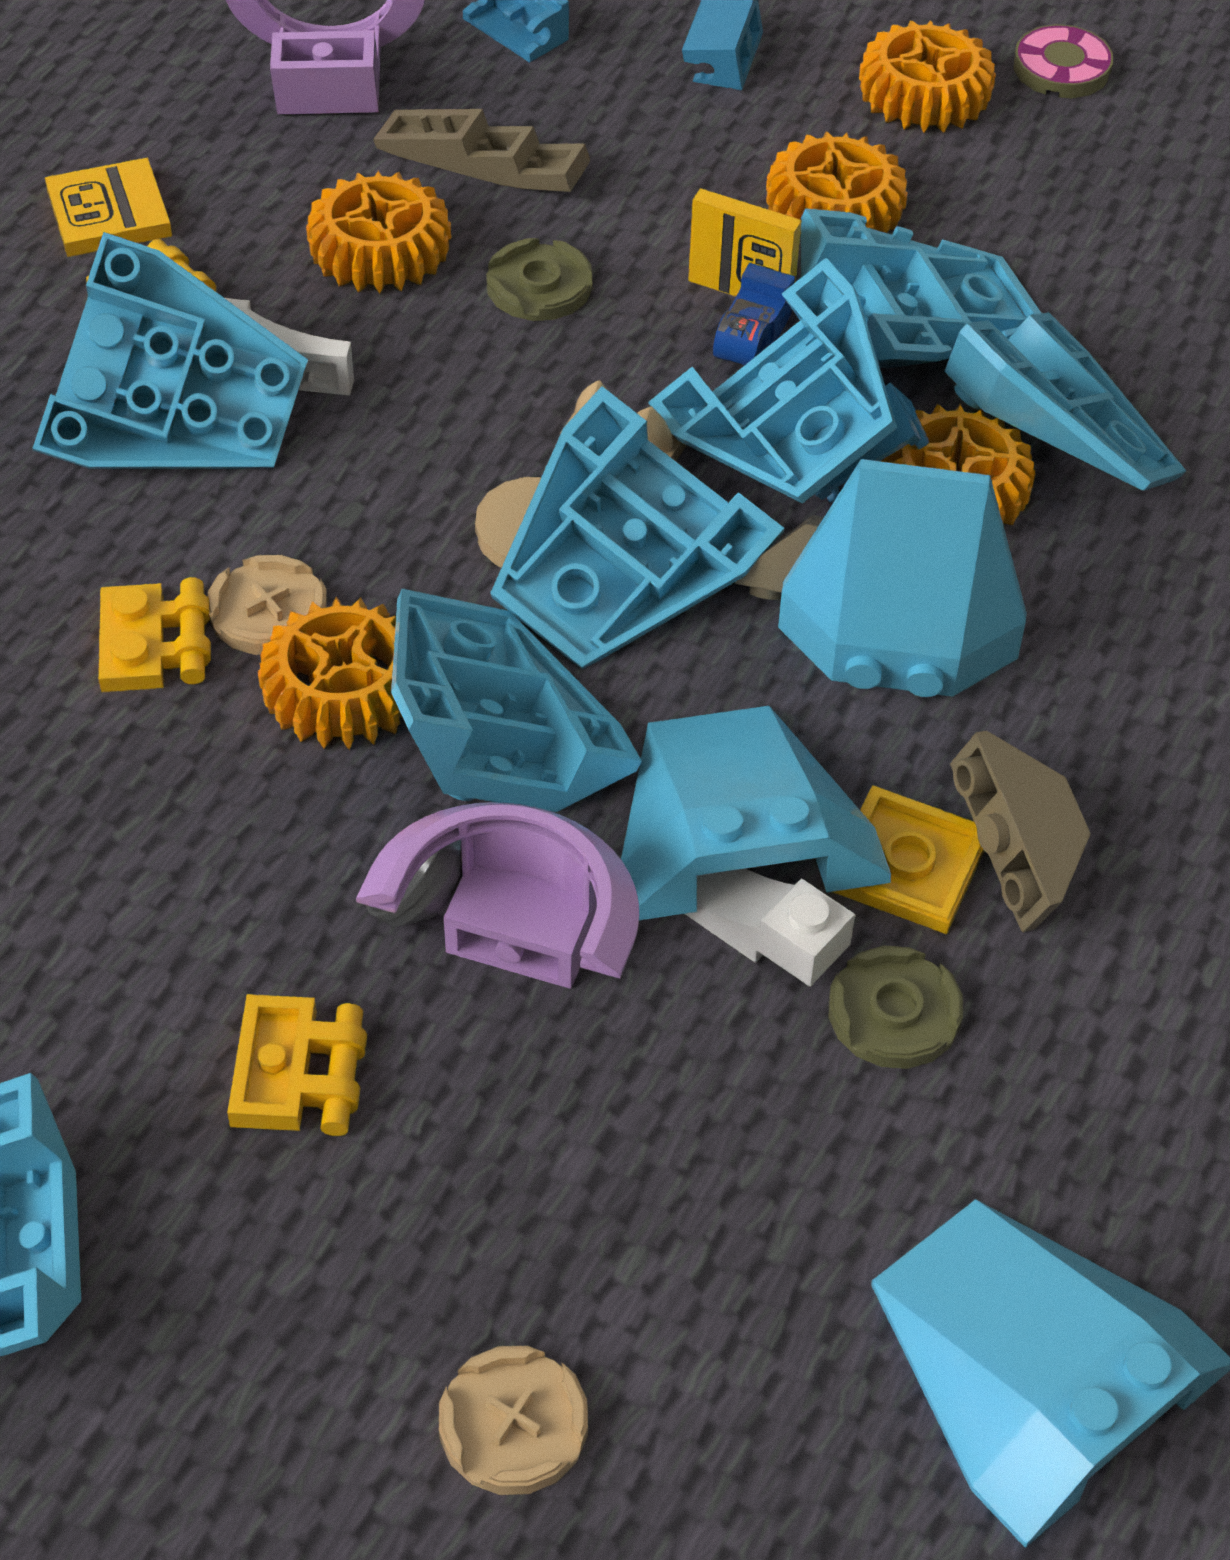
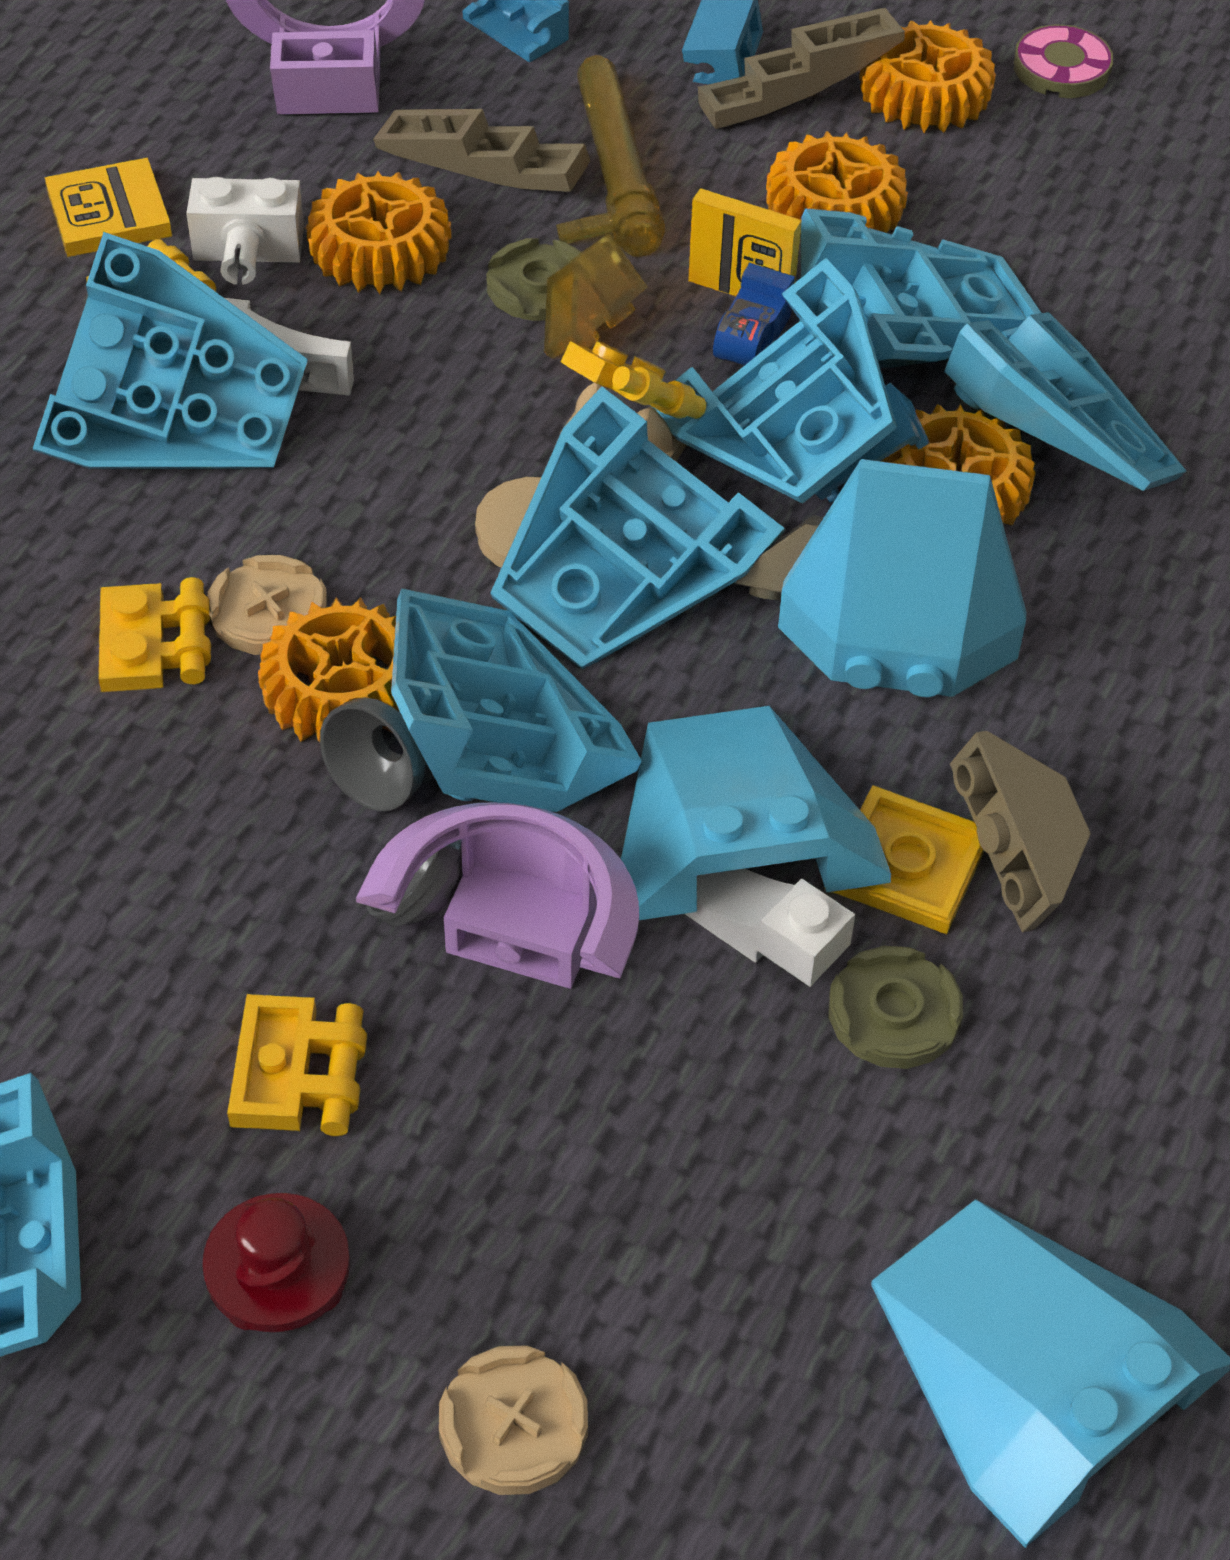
none -> white brick [186,177,304,285]
none -> dark red plate [202,1193,350,1332]
none -> dark grey piece [320,697,425,811]
none -> clear yellow slope [544,233,648,359]
none -> clear yellow cylinder [556,55,666,257]
none -> yellow plate [561,341,706,419]
none -> dark tan slope [698,8,905,129]

